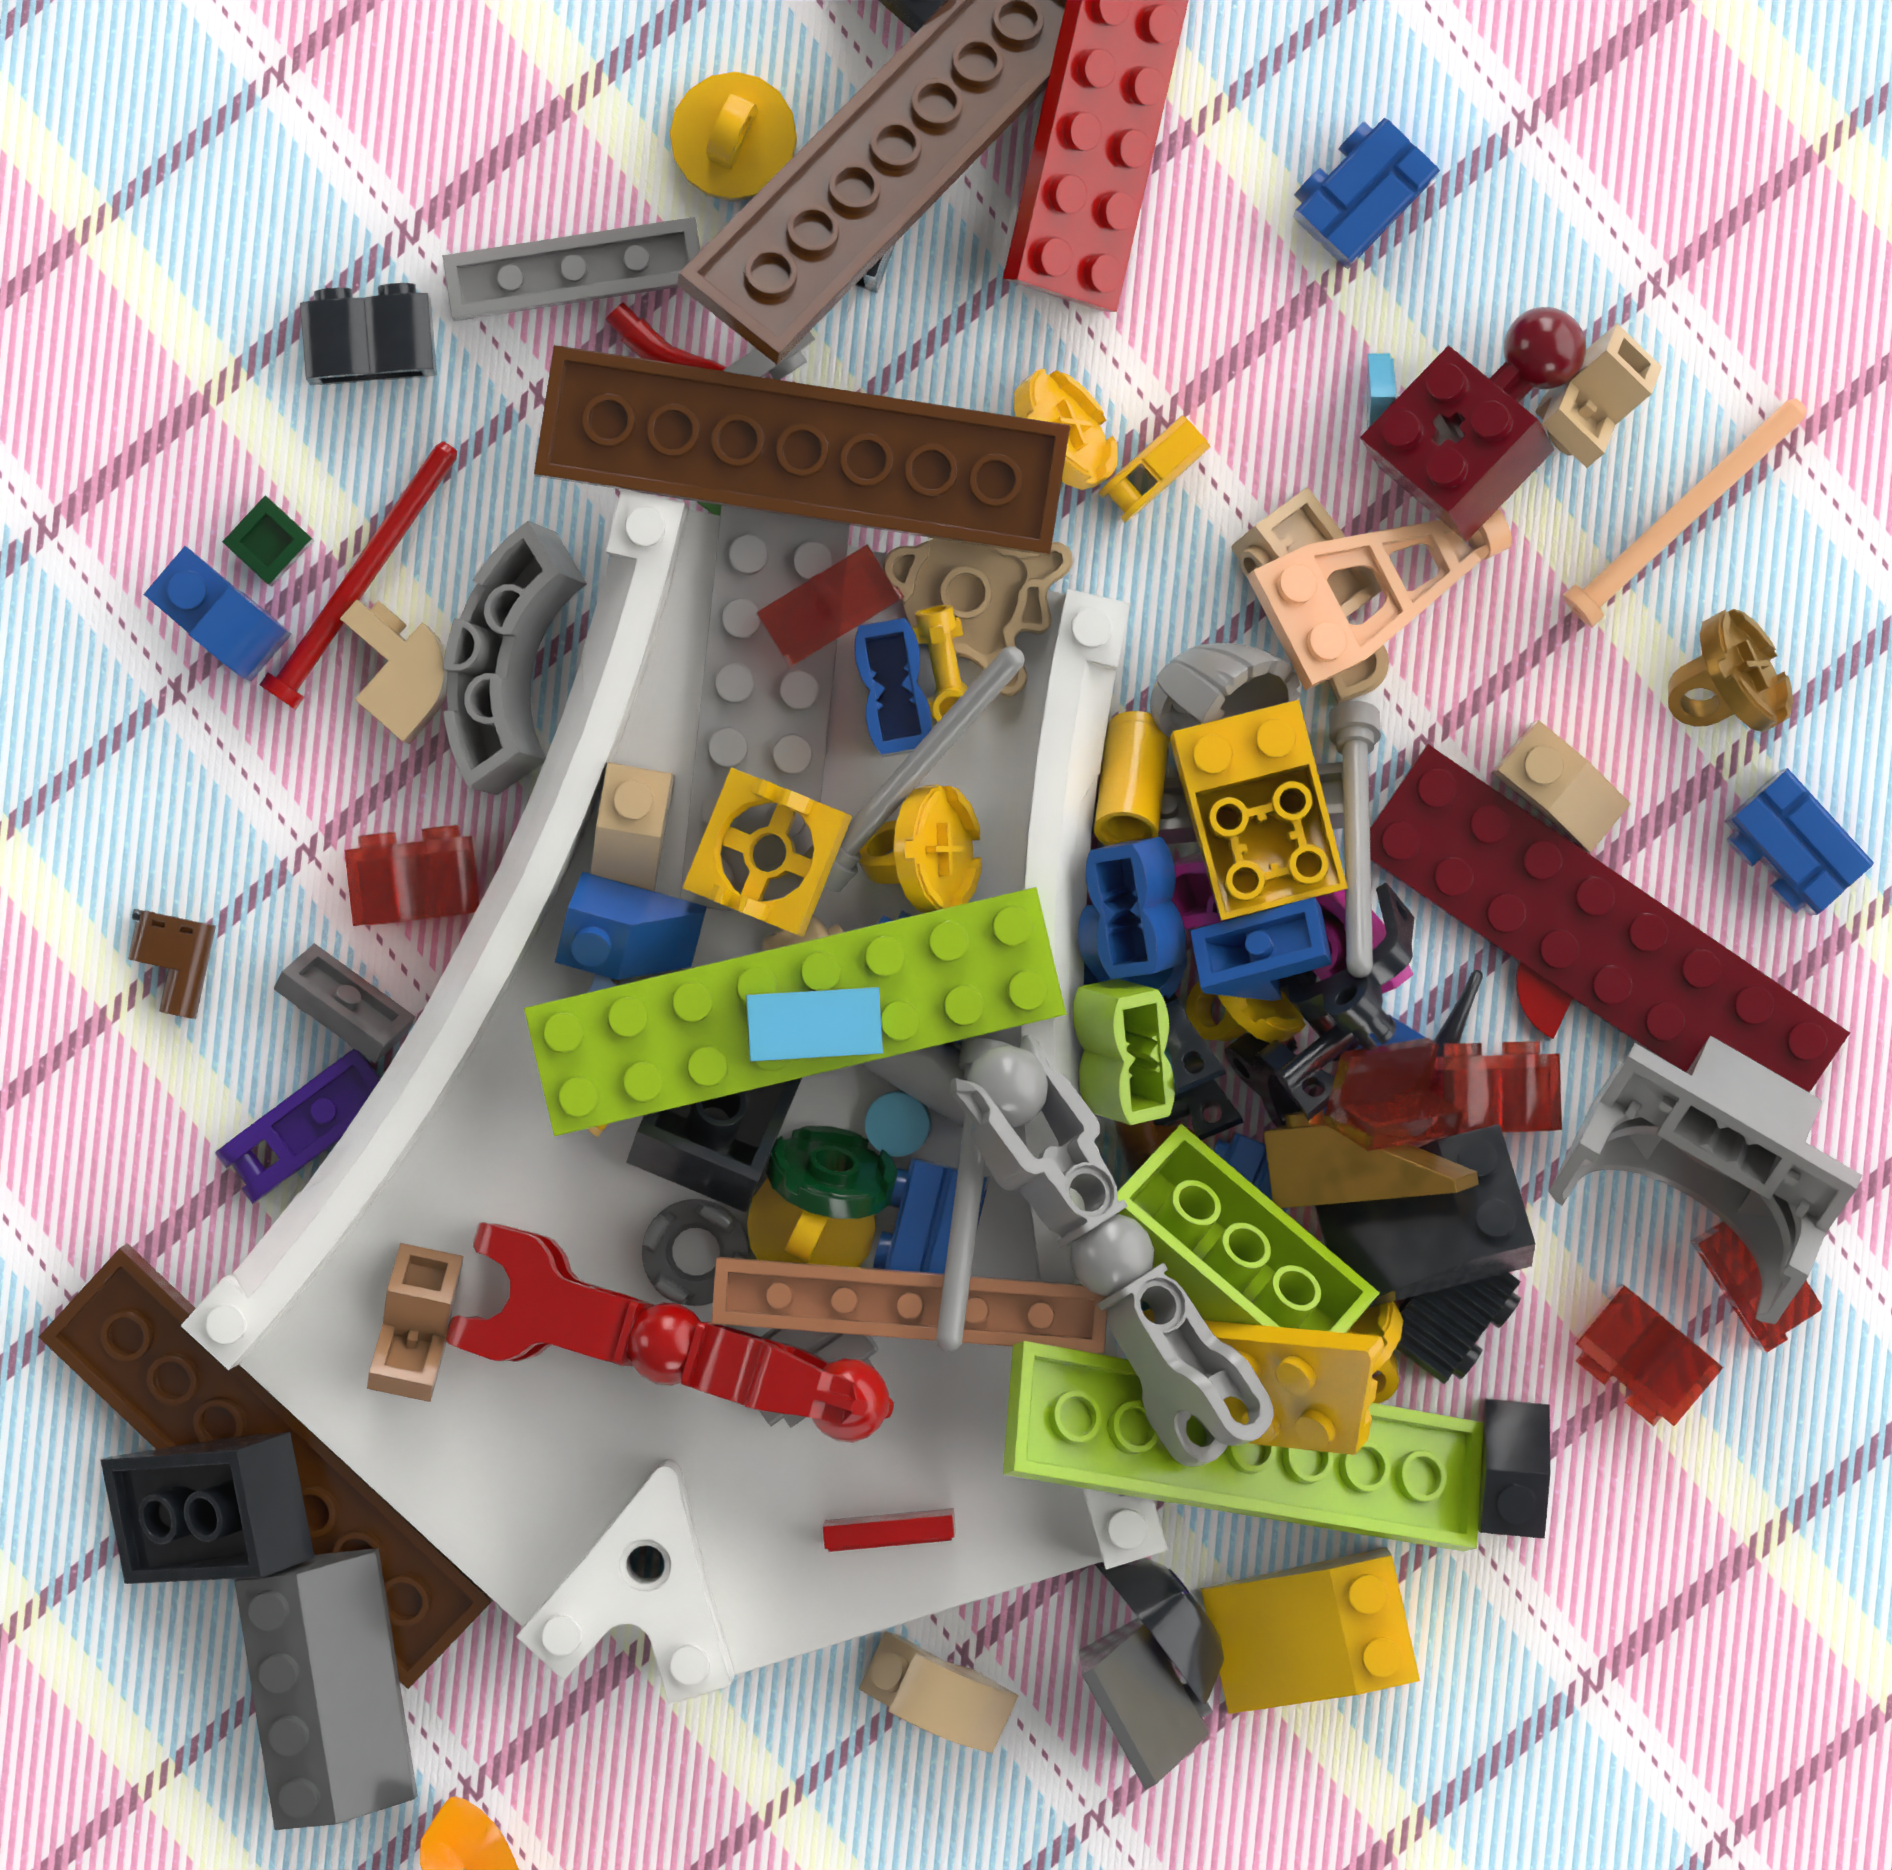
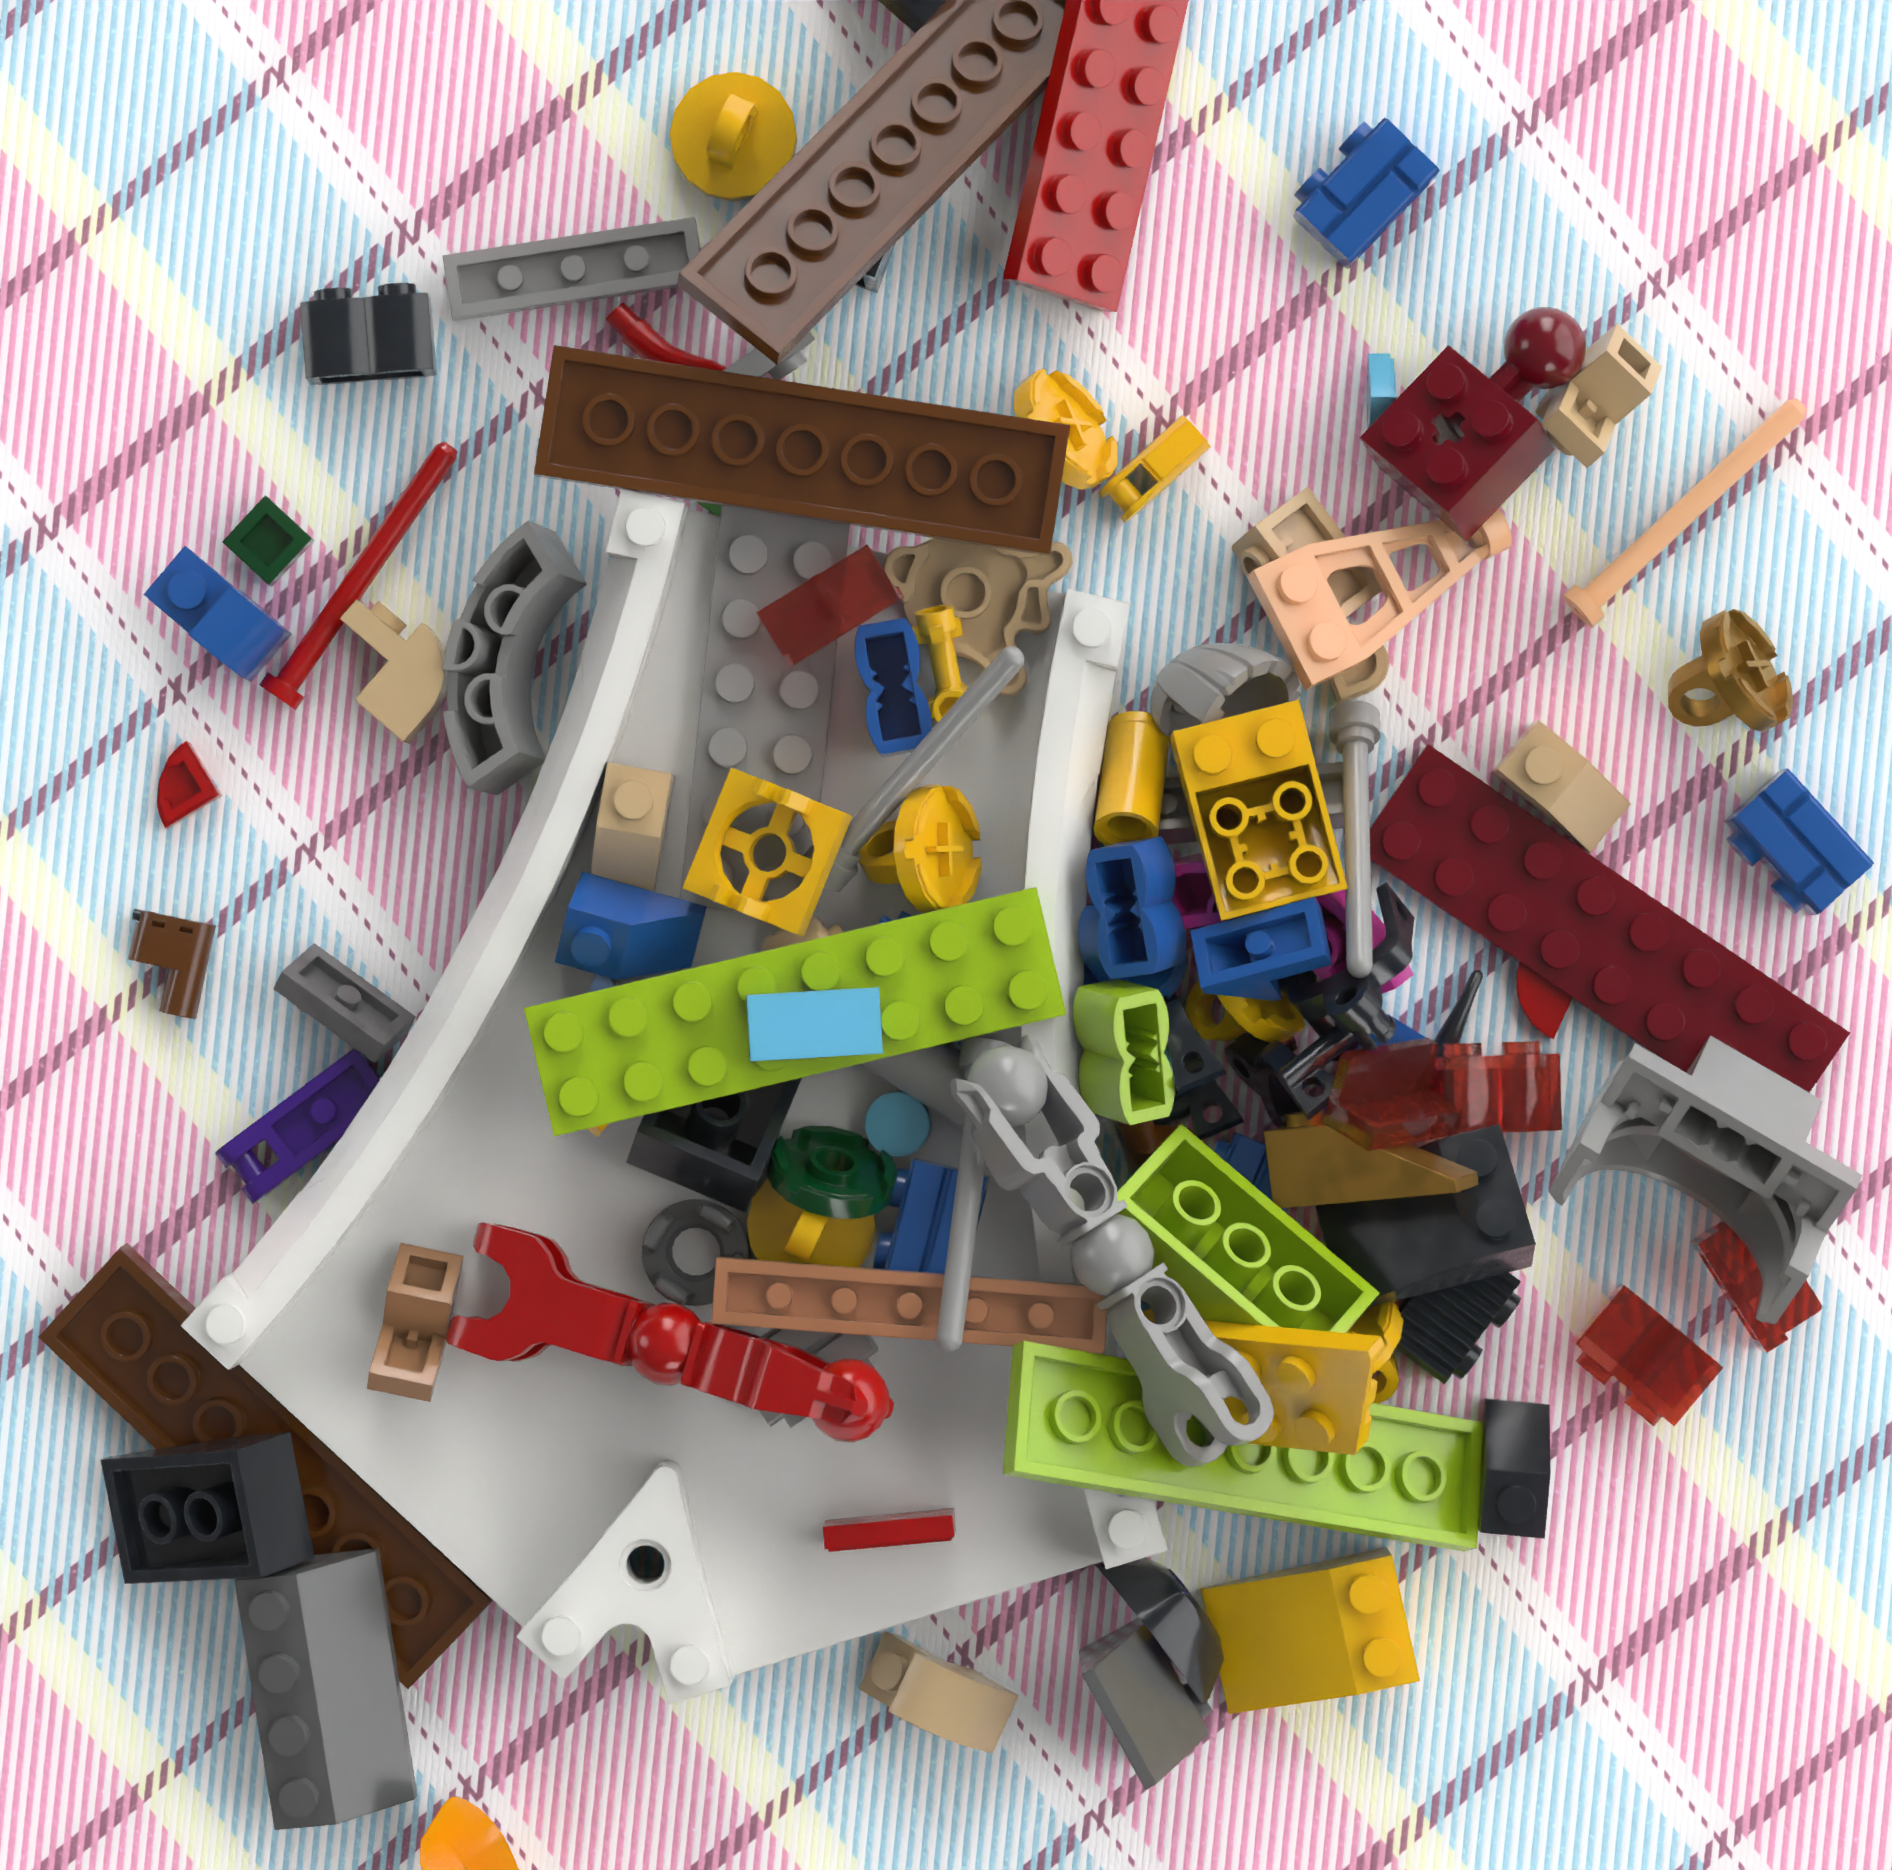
clear red brick [344,825,482,927] -> none
none -> red tile [157,741,223,829]

